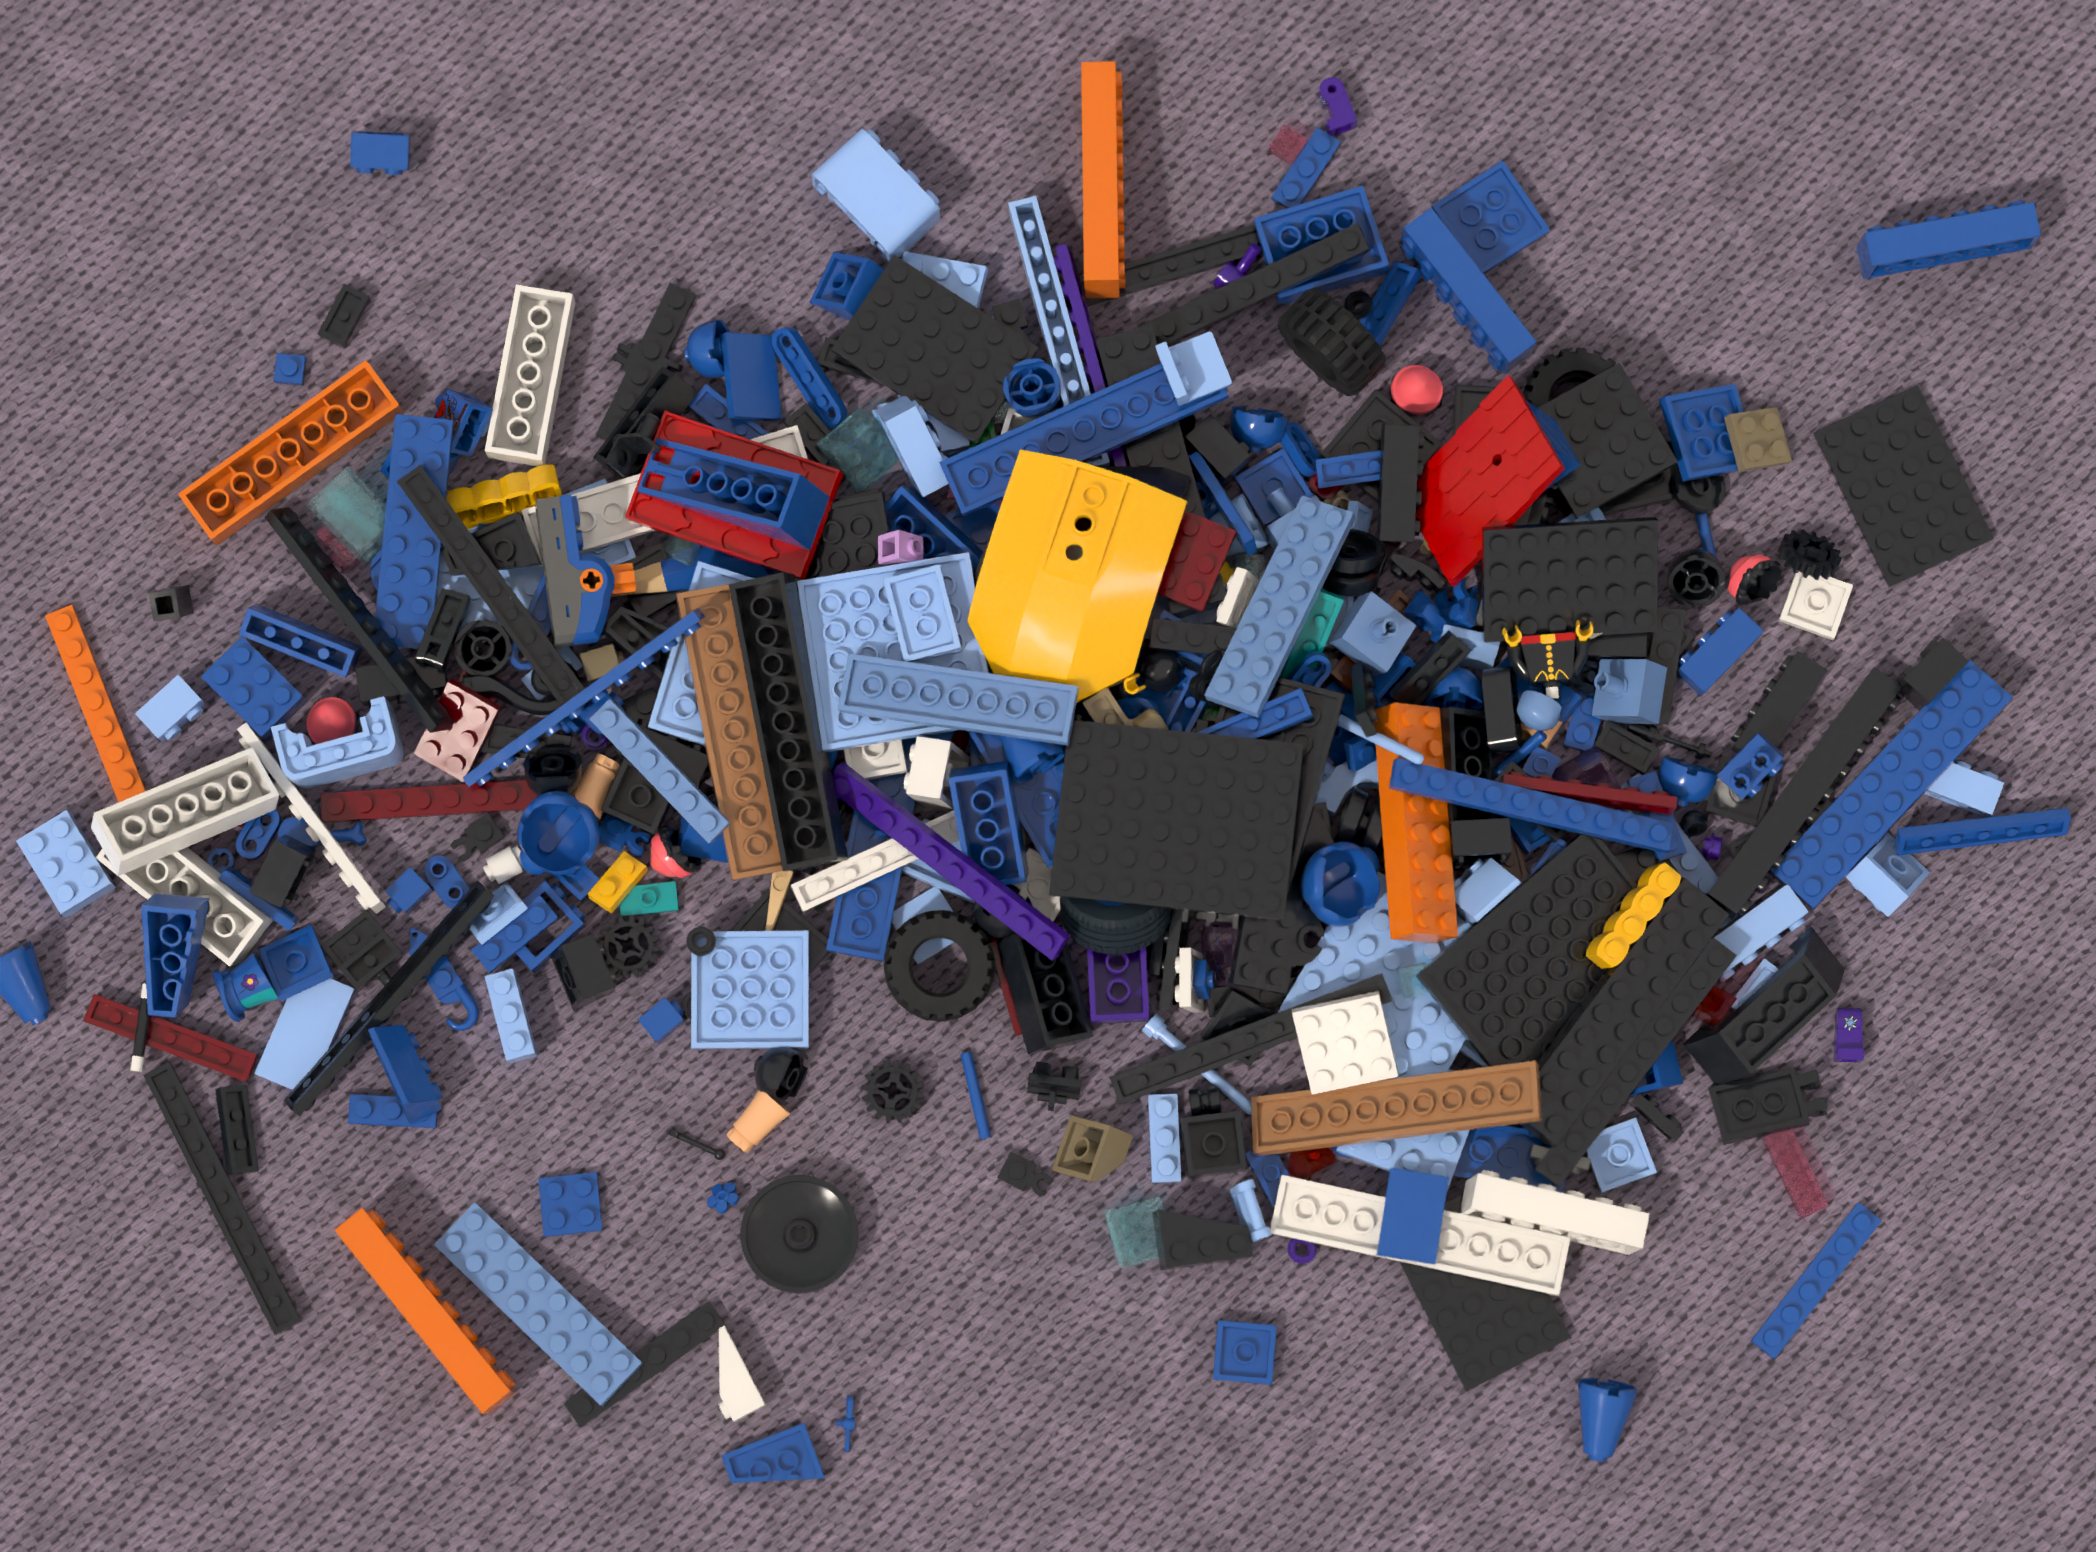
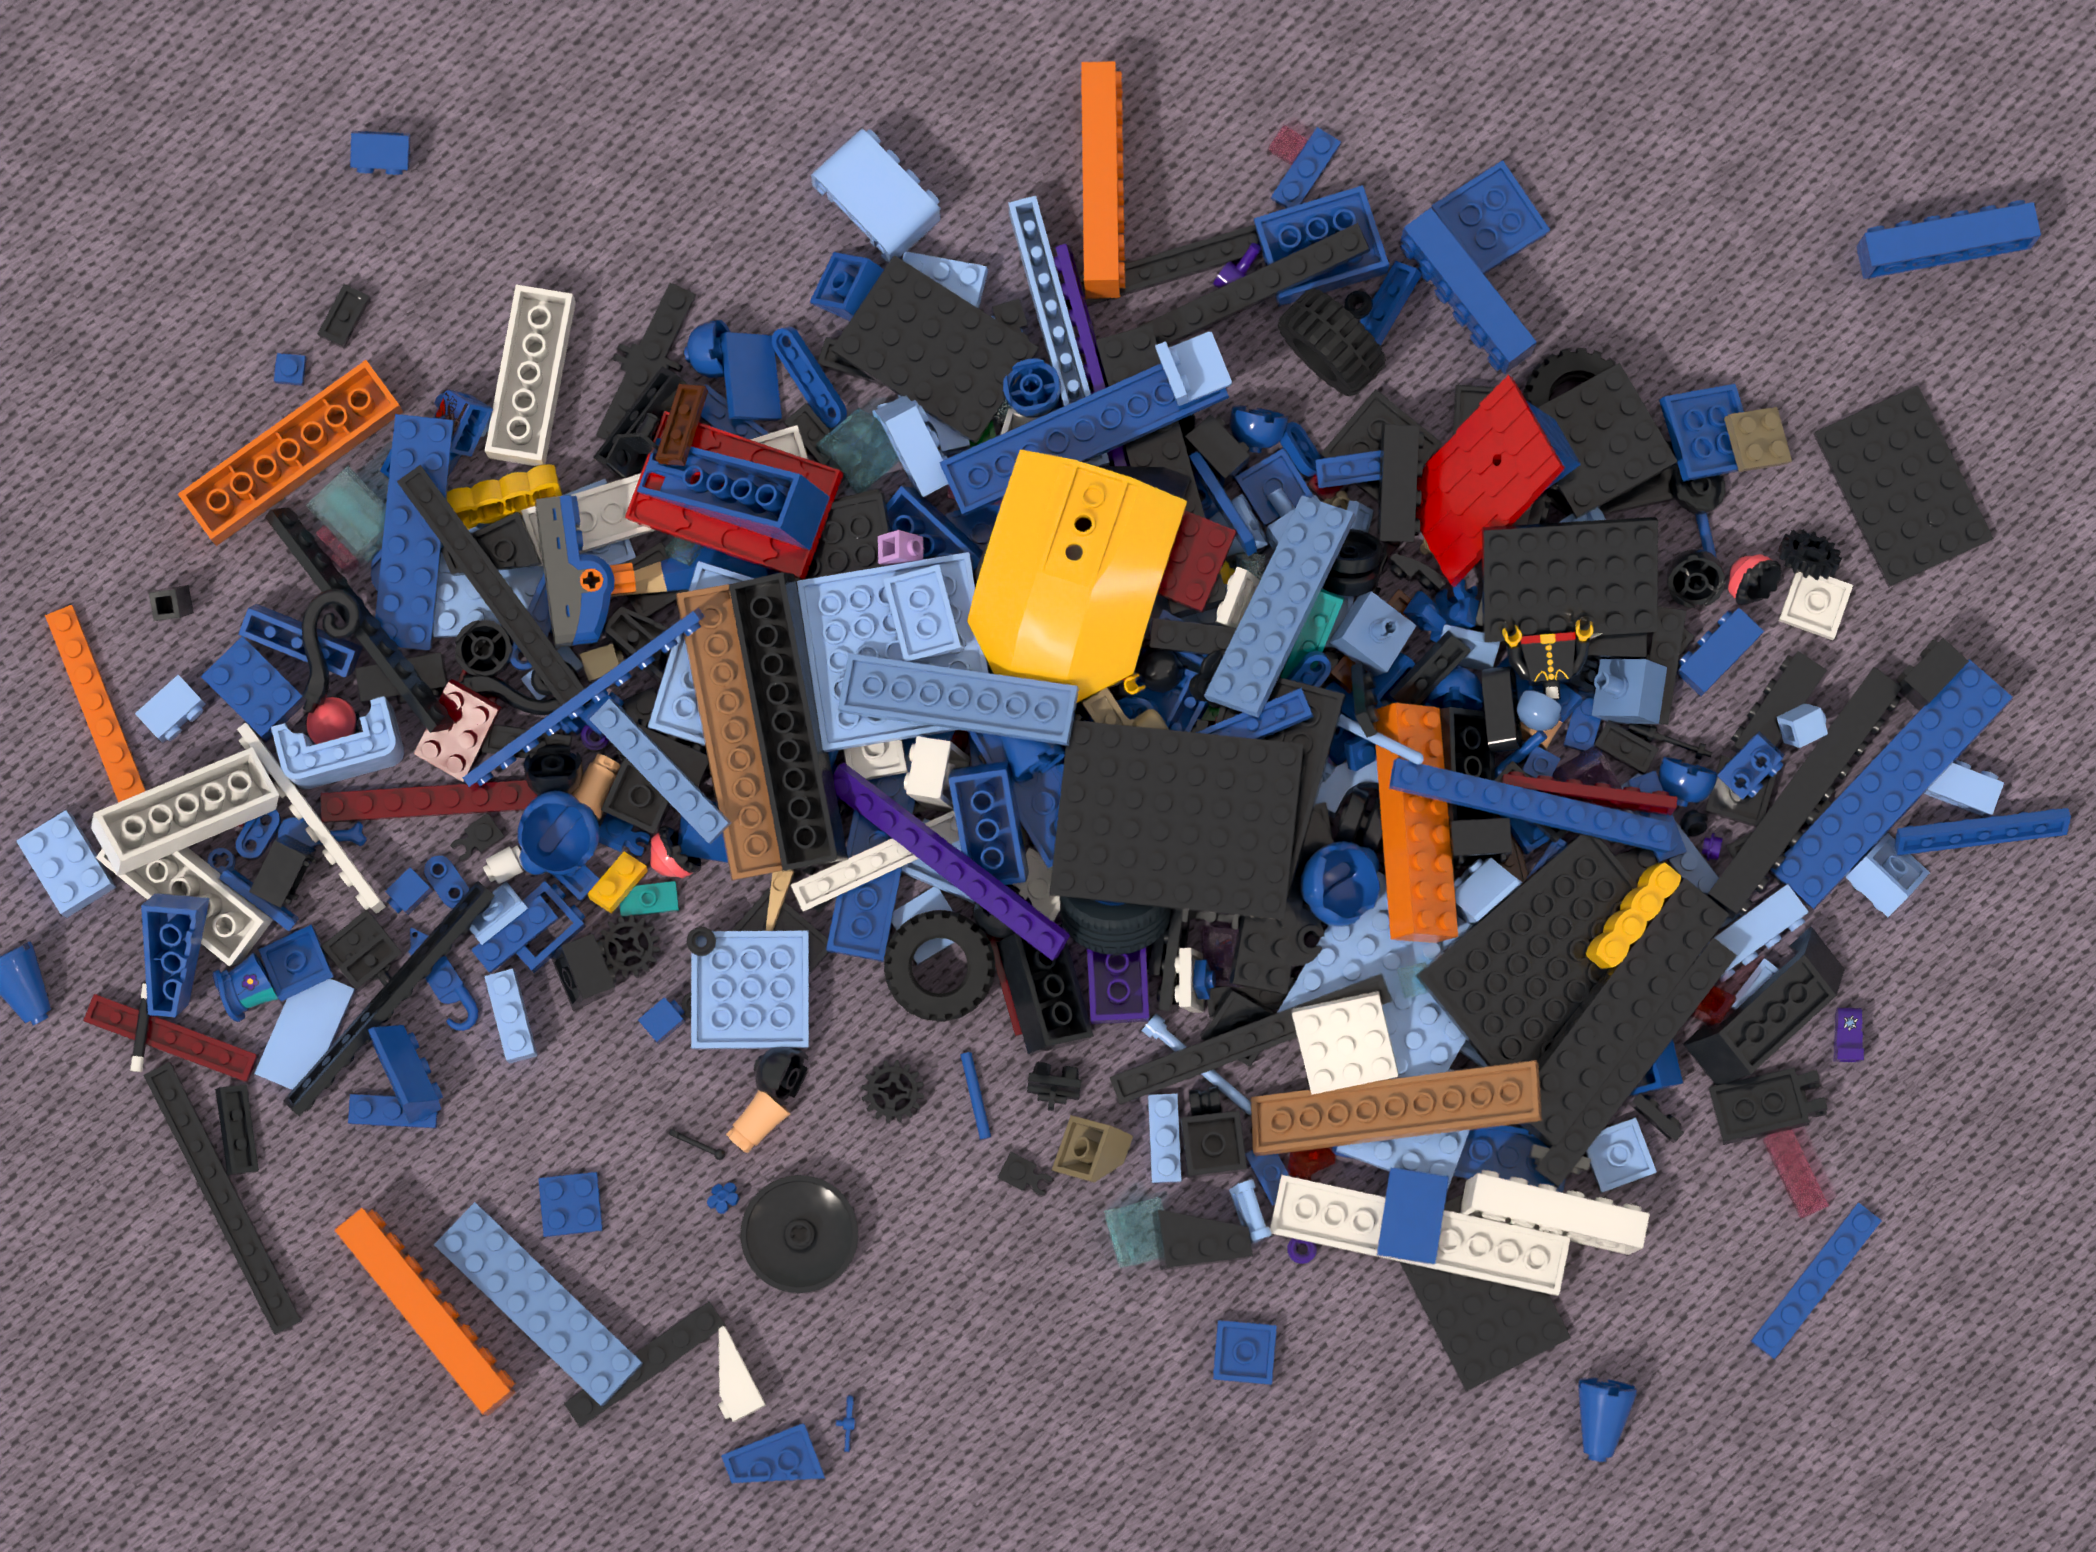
black plate [415,588,471,671] -> none
dark purple leg [1319,77,1357,136] -> none
coral hair [1389,364,1443,416] -> none
none -> black plant [302,589,361,713]
none -> reddish brown tile [655,384,708,466]
none -> light blue brick [1777,703,1828,748]

